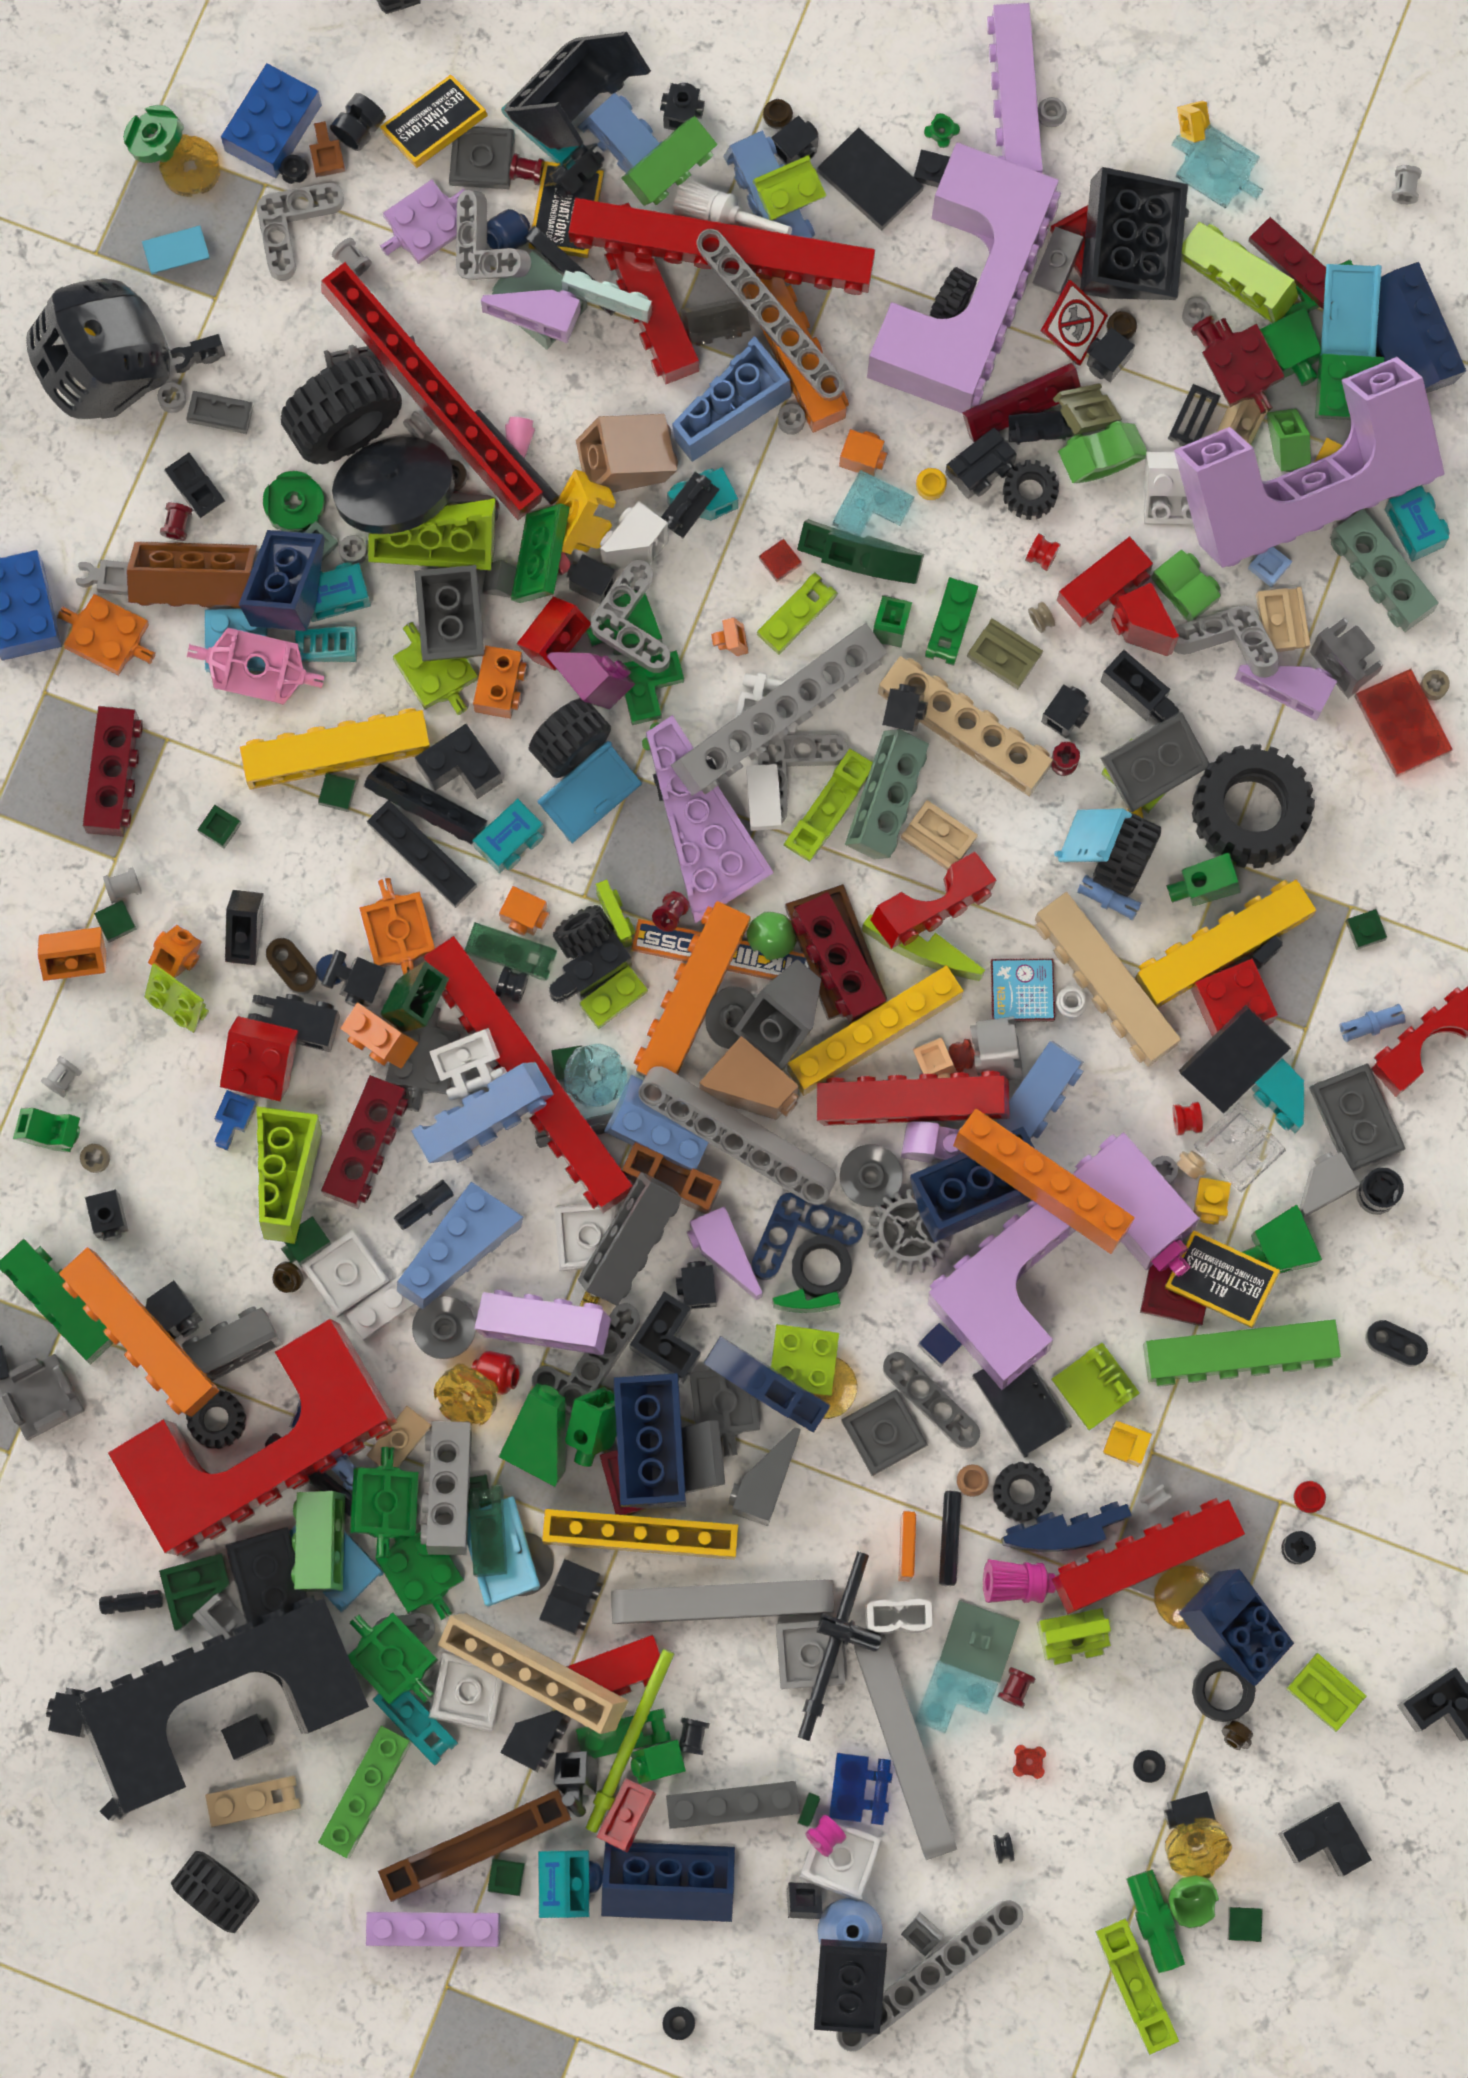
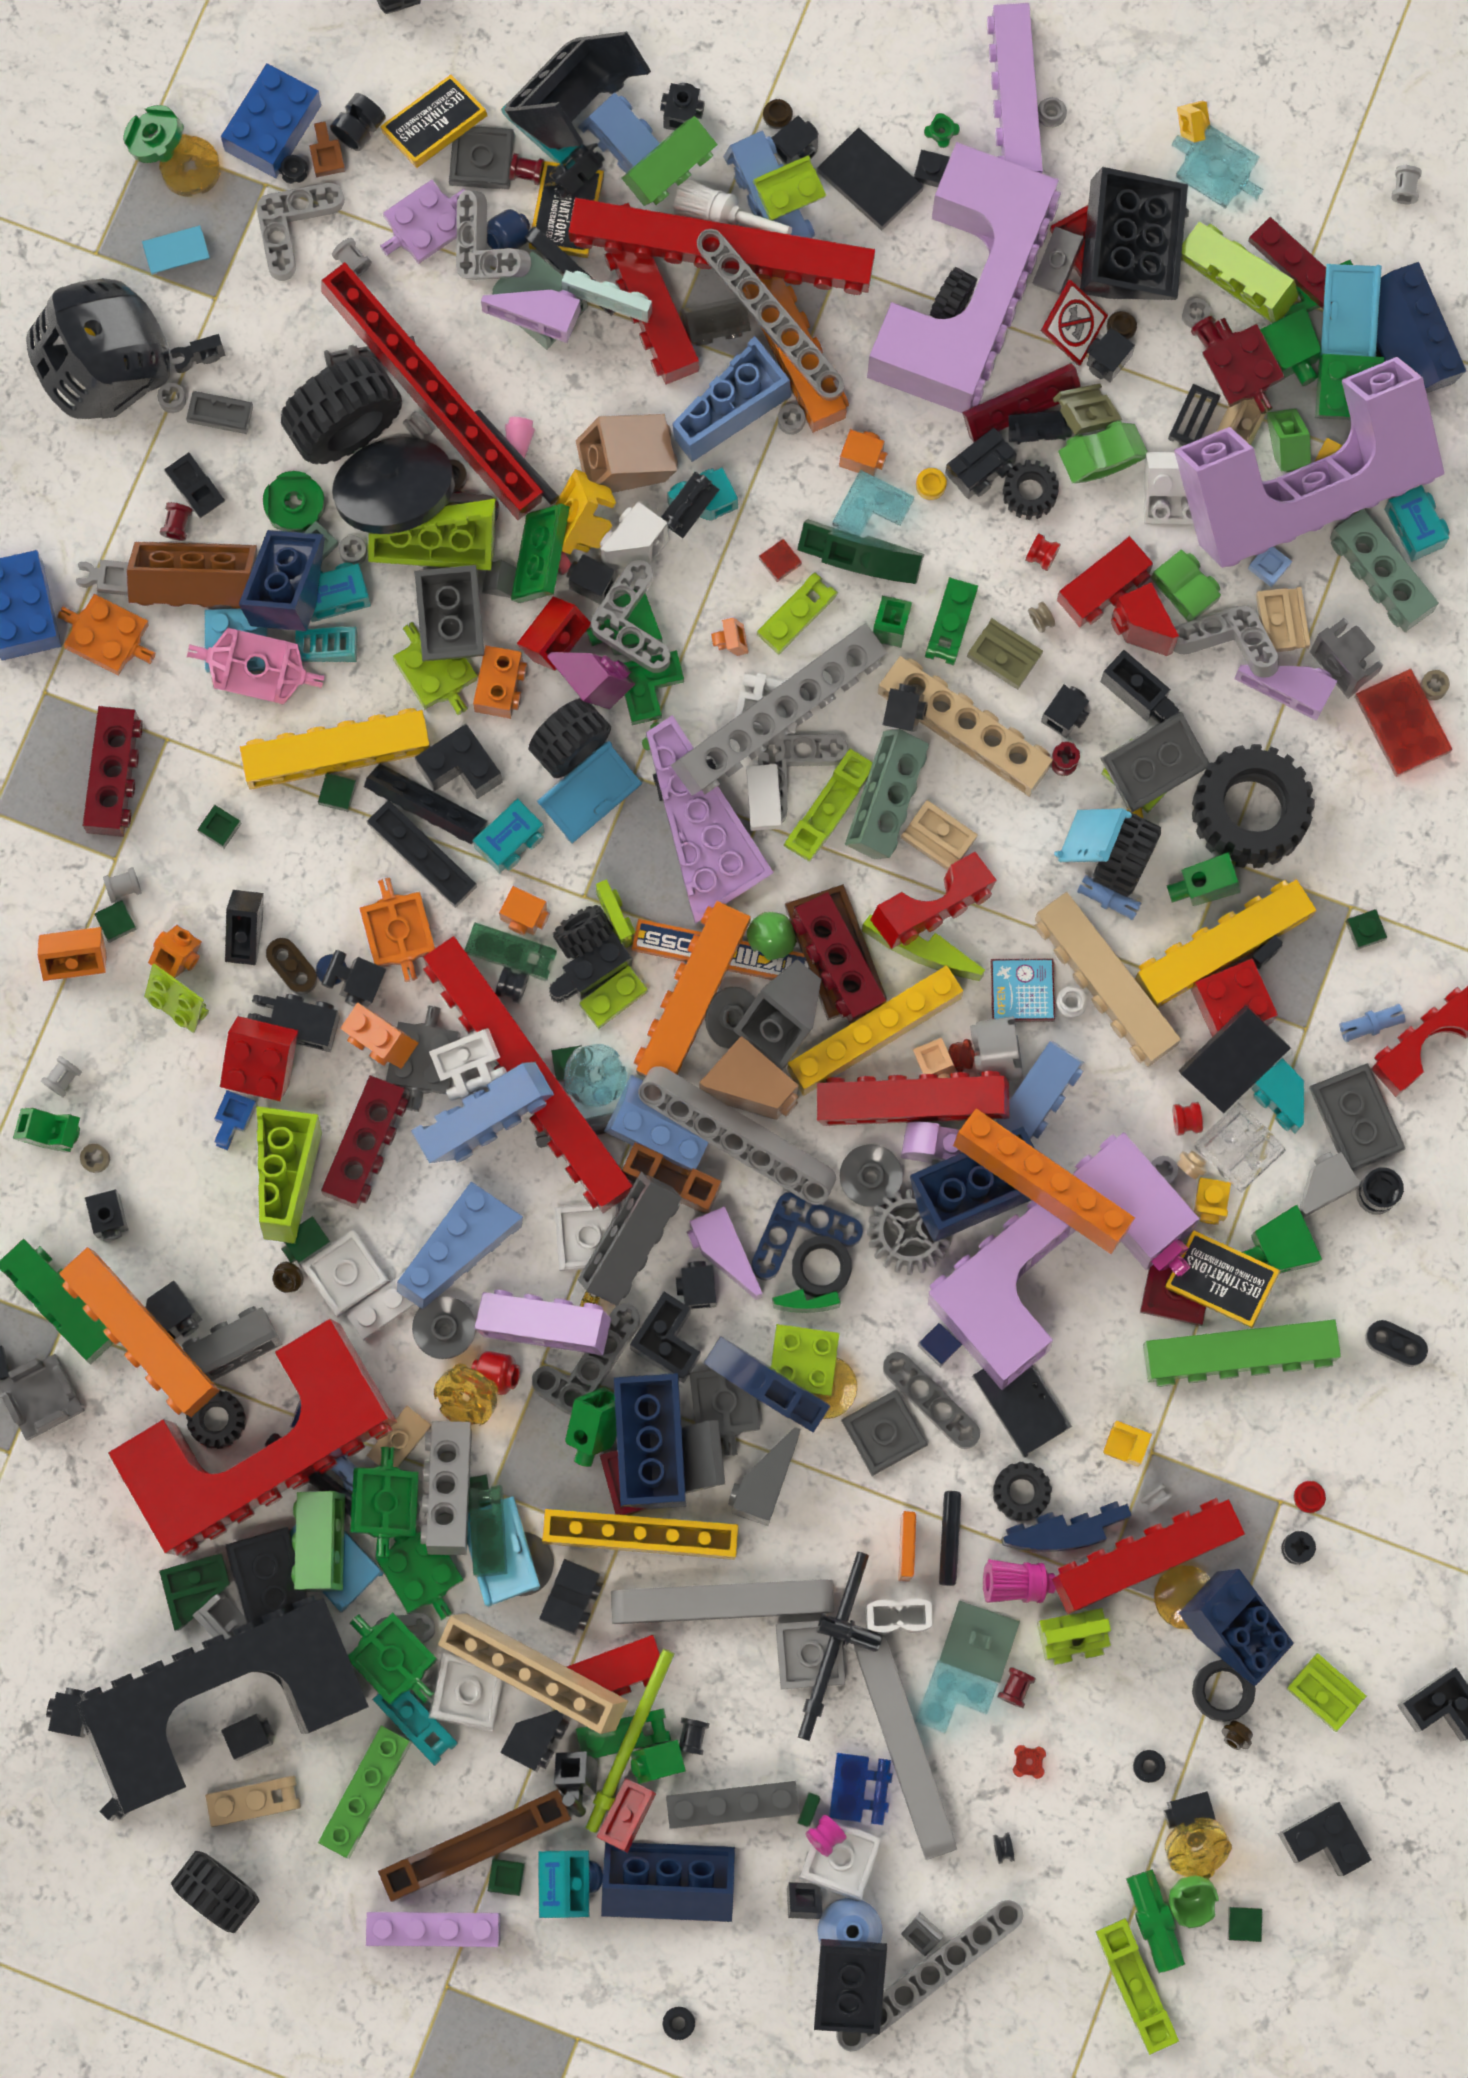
black axle [99,1590,163,1615] -> none
dark green torso [380,961,449,1032] -> none
black axle [394,1179,454,1230] -> none
green slope [498,1383,566,1487] -> none
dark red bush [652,891,690,932] -> none
medium nougat plate [956,1464,989,1497] -> none
lime hinge [1051,1342,1140,1431] -> none

